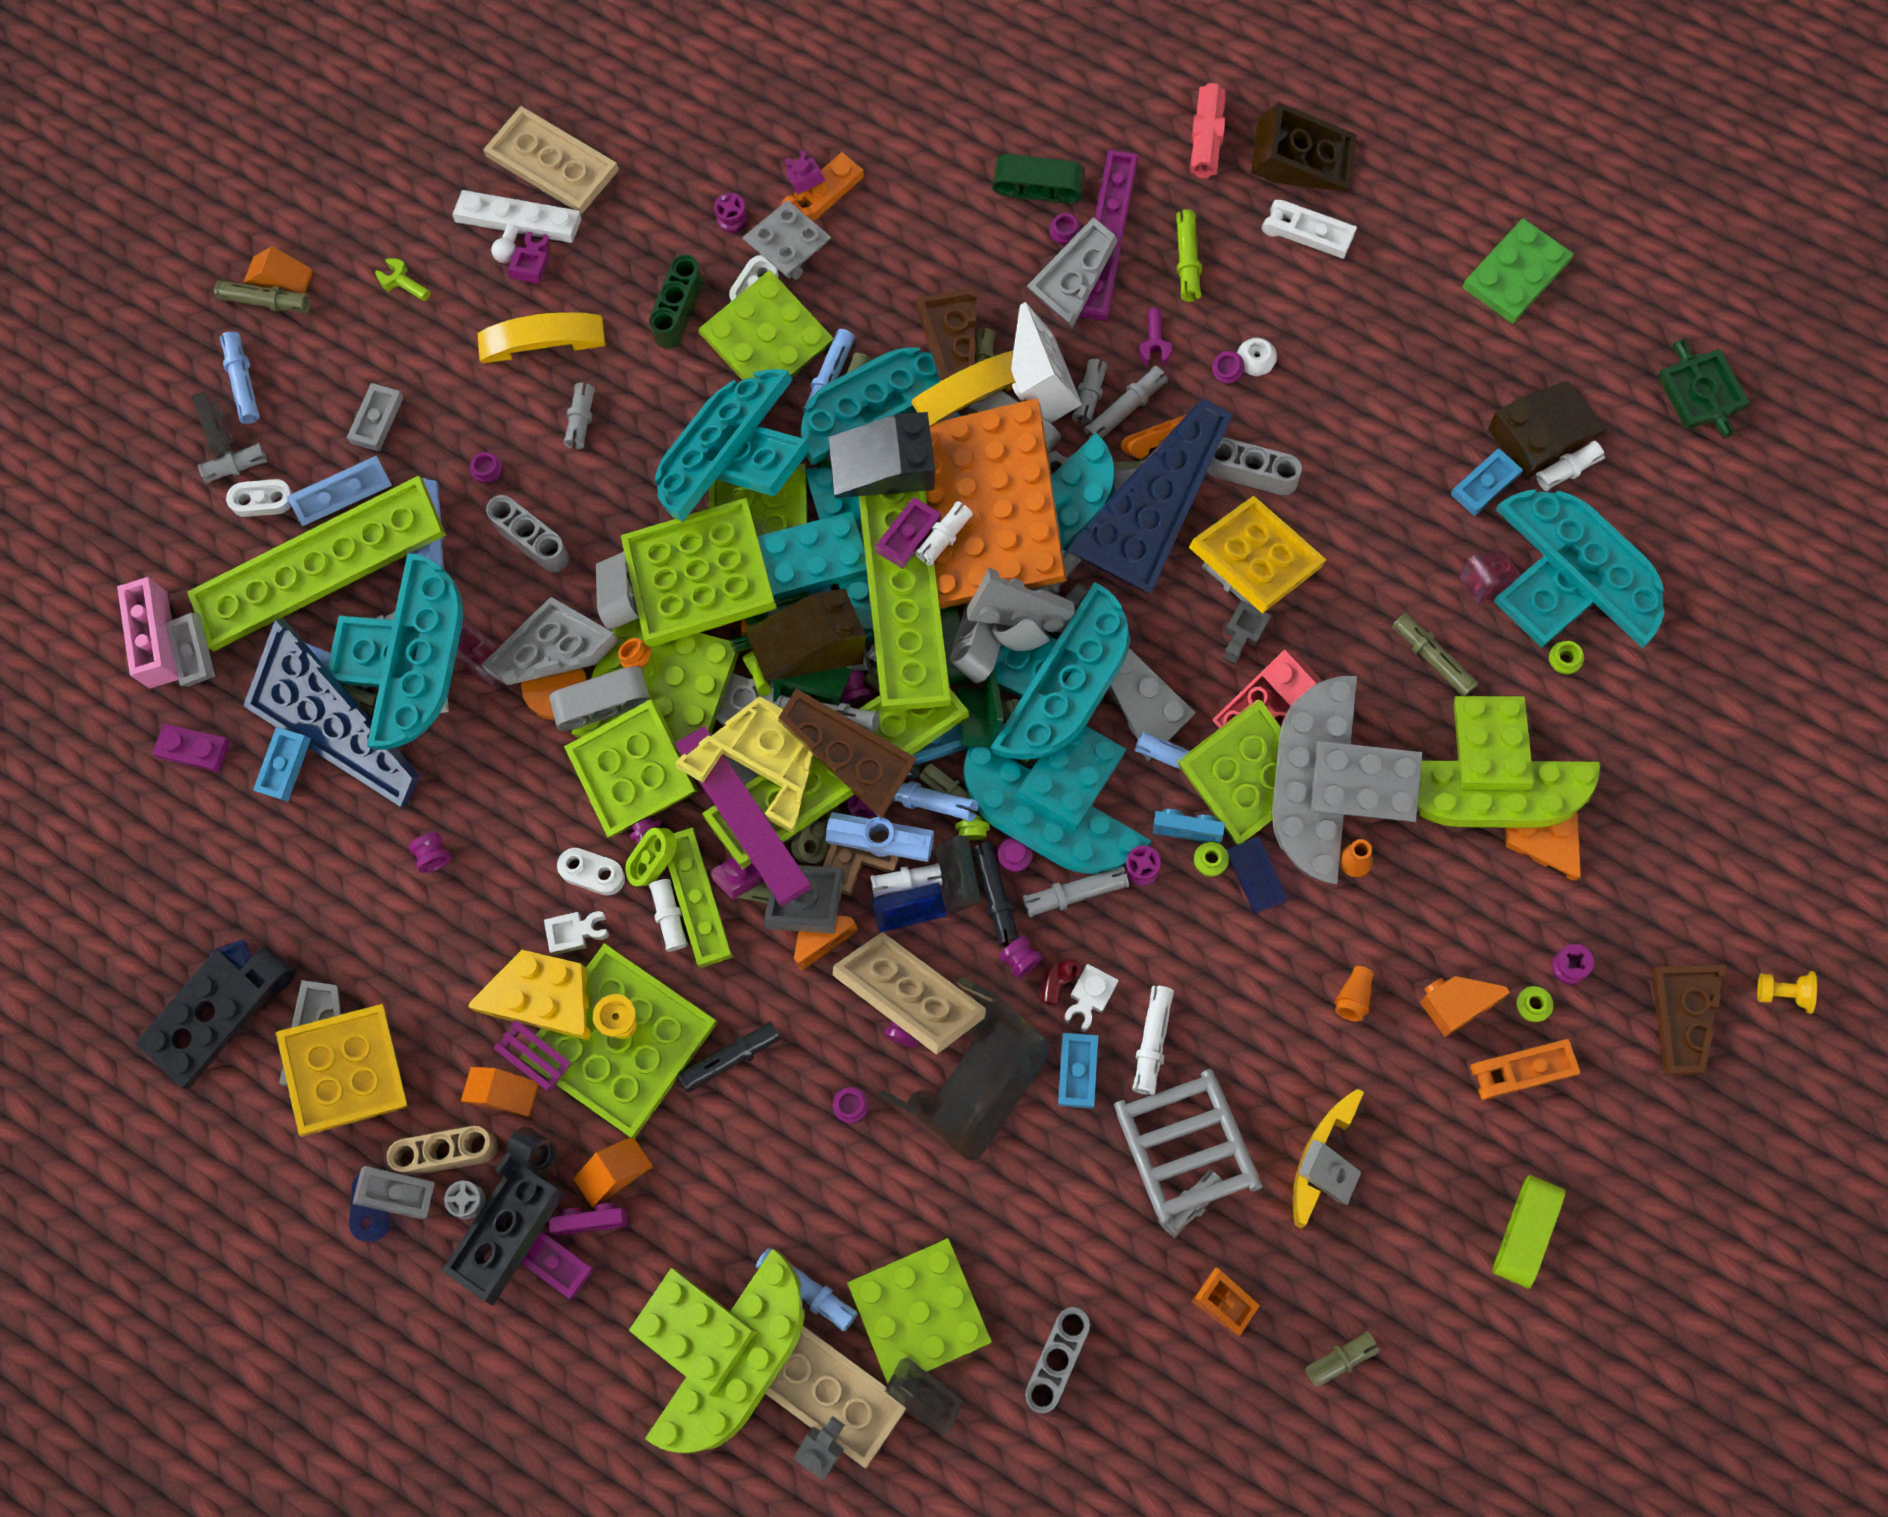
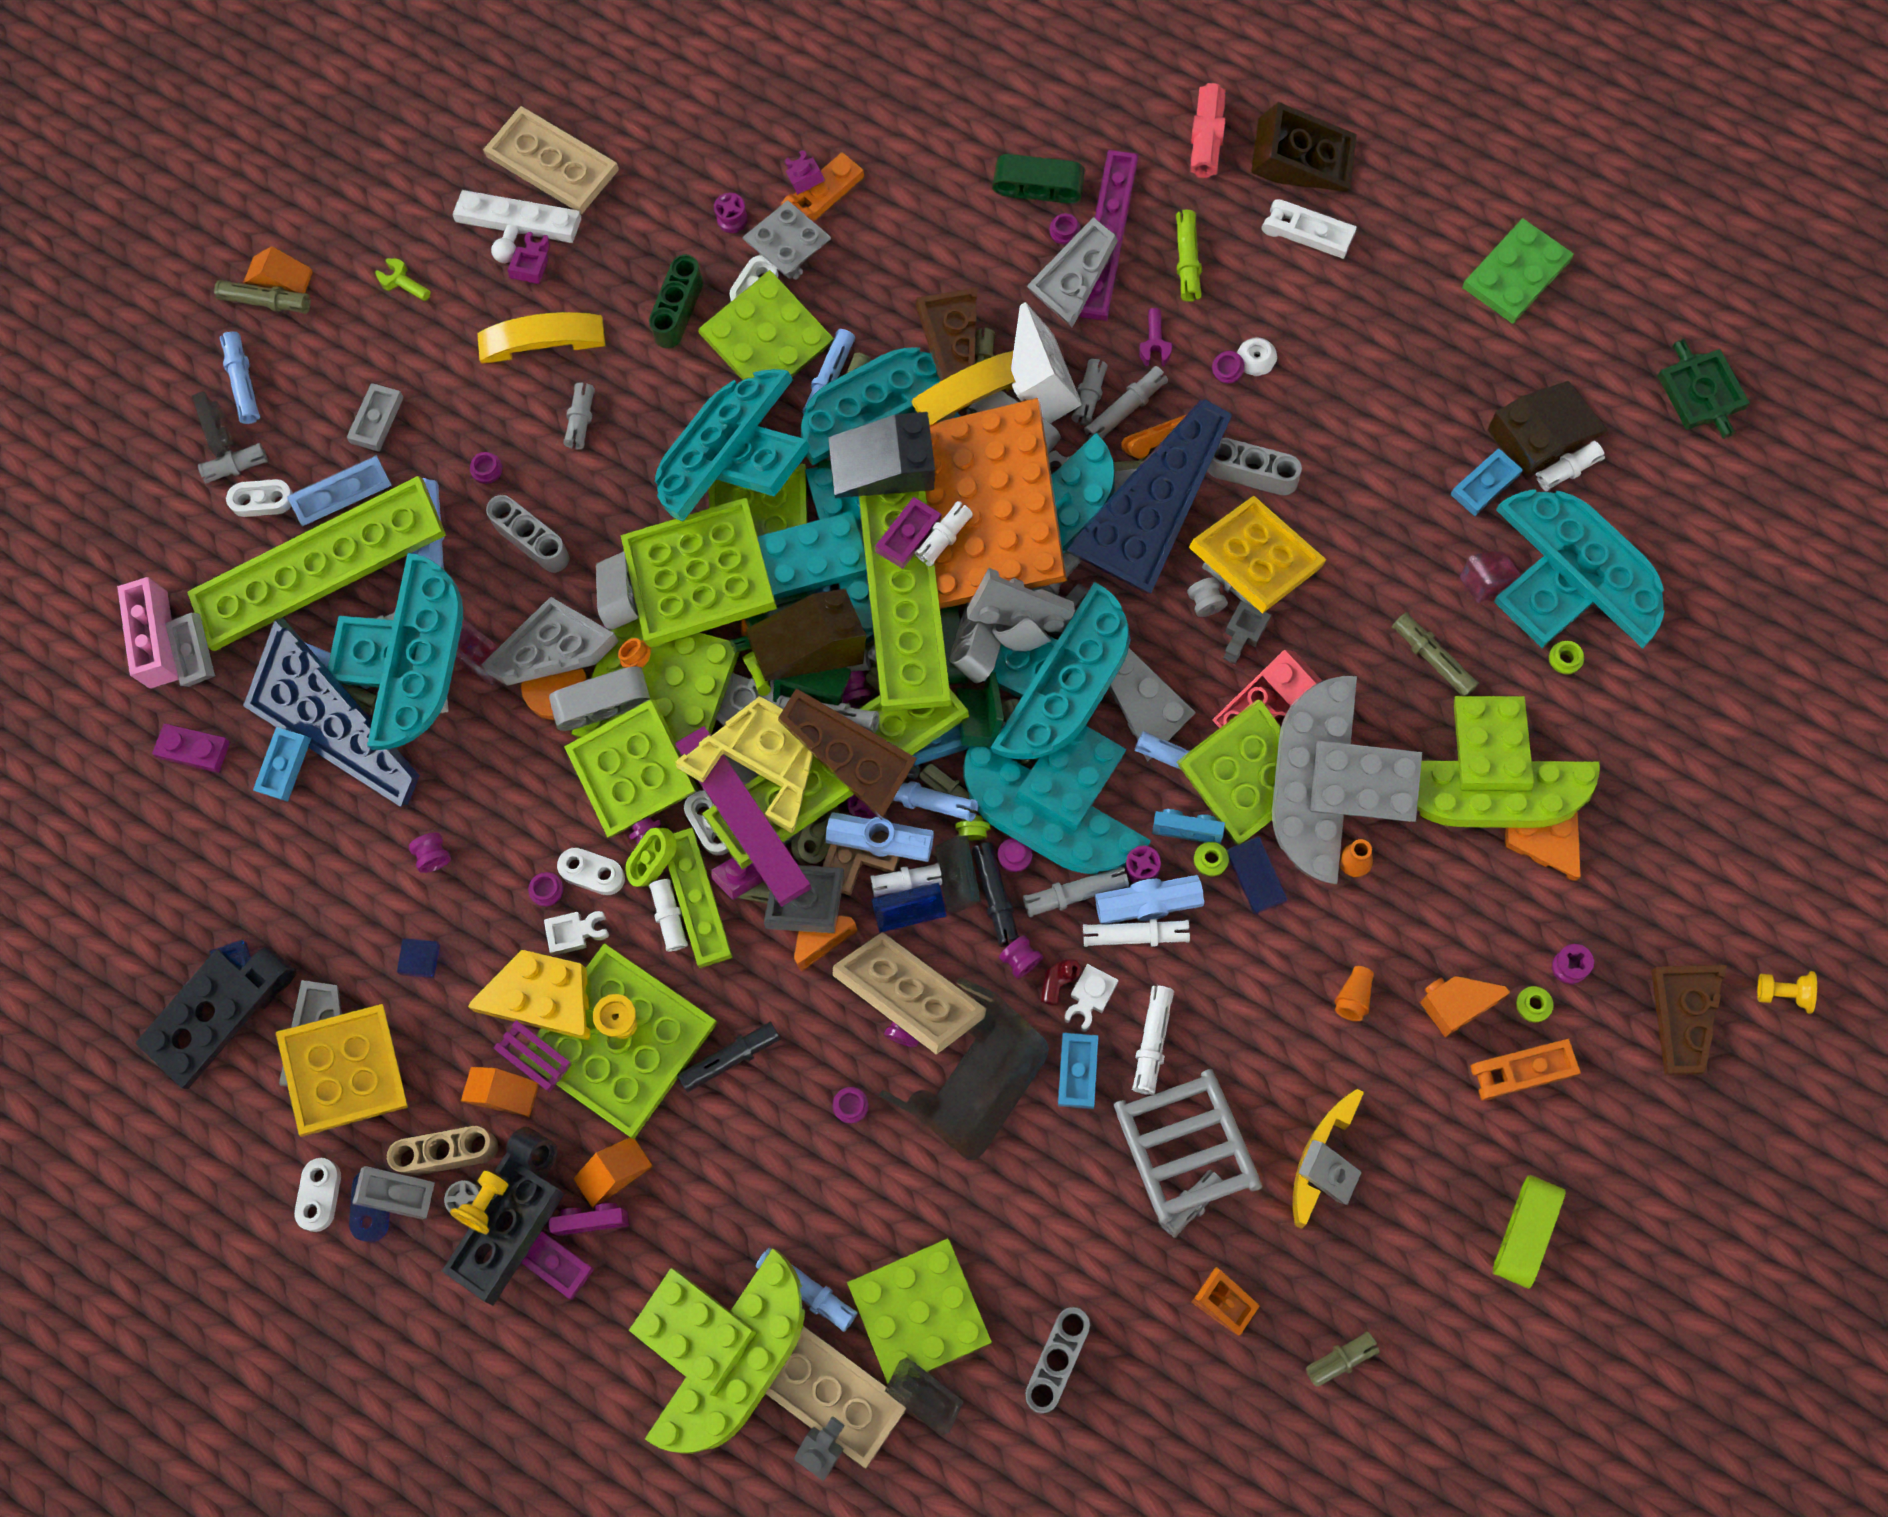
none -> white plate [295,1158,341,1232]
none -> clear blue plate [397,938,440,978]
none -> yellow piece [450,1171,509,1234]
none -> magenta plate [528,872,564,907]
none -> white plate [684,791,729,855]
none -> white pin [1083,919,1190,947]
none -> light blue piece [1095,875,1204,924]
none -> light grey wheel [1187,577,1228,617]

